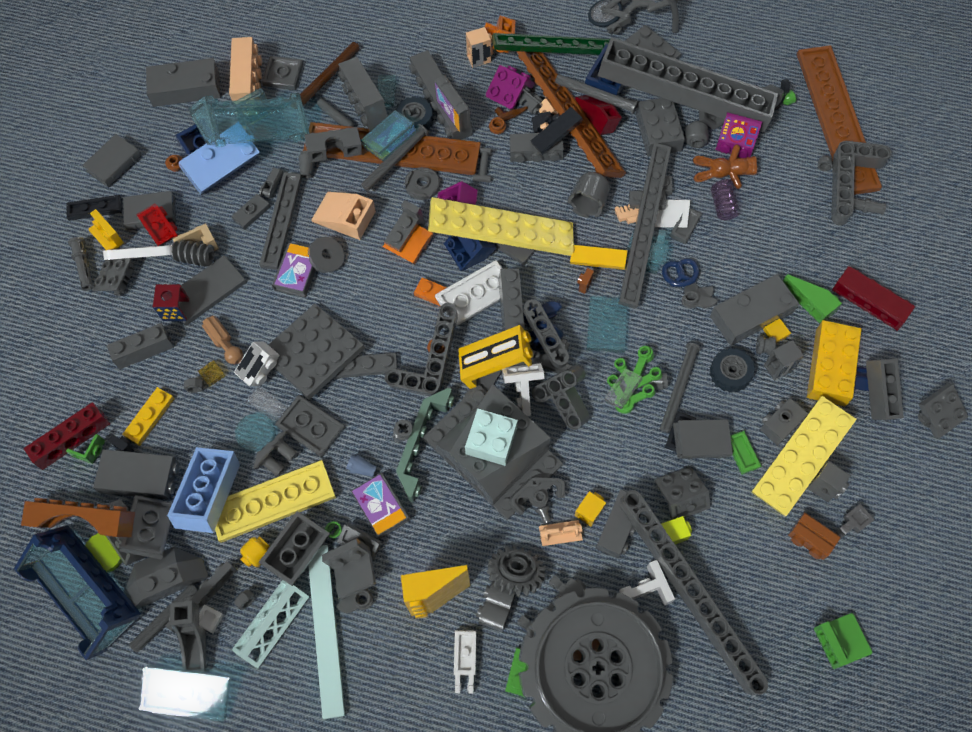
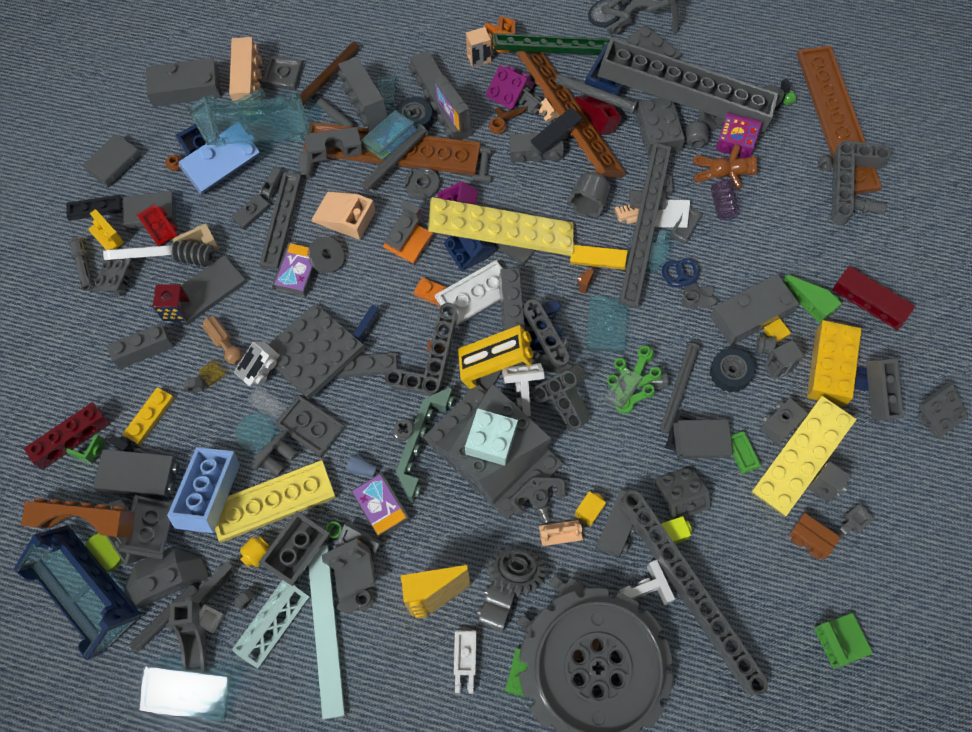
black piece [532,111,560,133] -> none
none -> dark blue tile [353,305,380,344]

